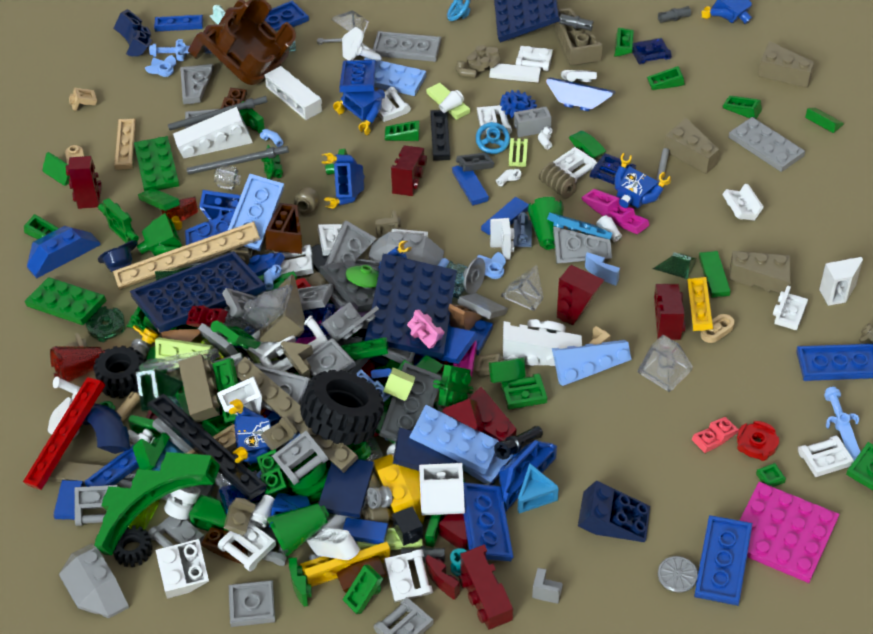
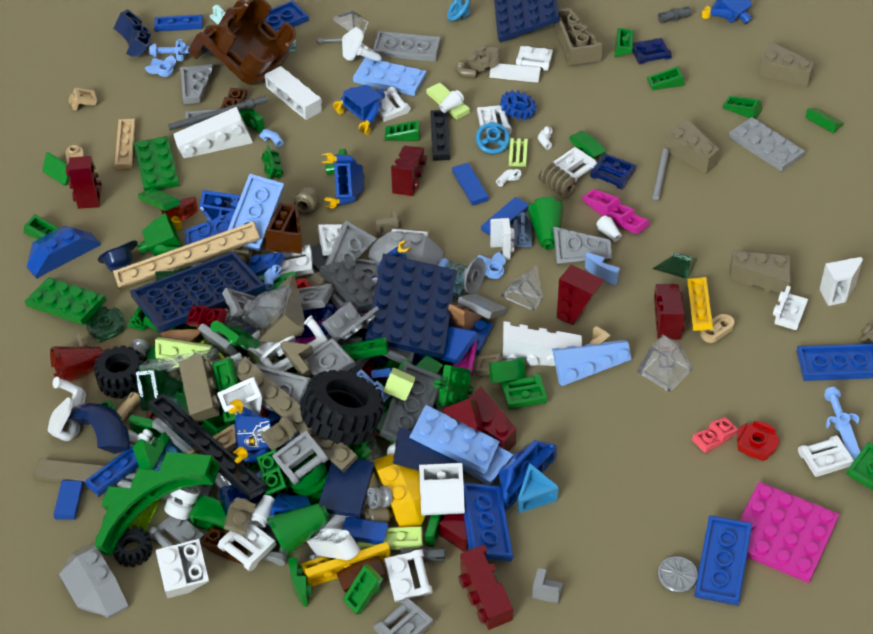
red plate [23,377,105,490] -> none
light grey plate [75,485,119,526] -> none
green plate [98,198,139,243] -> none
yellow plate [133,325,159,344] -> none
dark grey bar [187,146,289,175] -> none
clear head [214,165,241,190] -> none
light grey tile [229,580,275,627] -> none
blue tile [339,59,376,93] -> none
bright green dish [346,265,379,288] -> none
black brick [392,507,423,546] -> none
bright pink hips [407,310,444,349] -> none
dark red slope [426,555,460,600] -> none
teal bush [450,548,466,577] -> none
dark grey tile [456,153,495,172] -> none
black pin [494,426,543,460] -> none
light grey hinge [514,107,551,138] -> none
white tile [527,319,566,333] -> none
wedge [546,77,615,111] -> none
dark azure wing [547,212,612,240] -> none
dark grey pin [559,14,594,31] -> none
white plate [561,70,597,82] -> none
dark blue slope [578,480,650,542] -> none
blue torso [614,153,671,208] -> none
green tile [699,251,731,298] -> none
white bracket [722,184,763,221] -> none
green tile [756,463,786,487] -> none

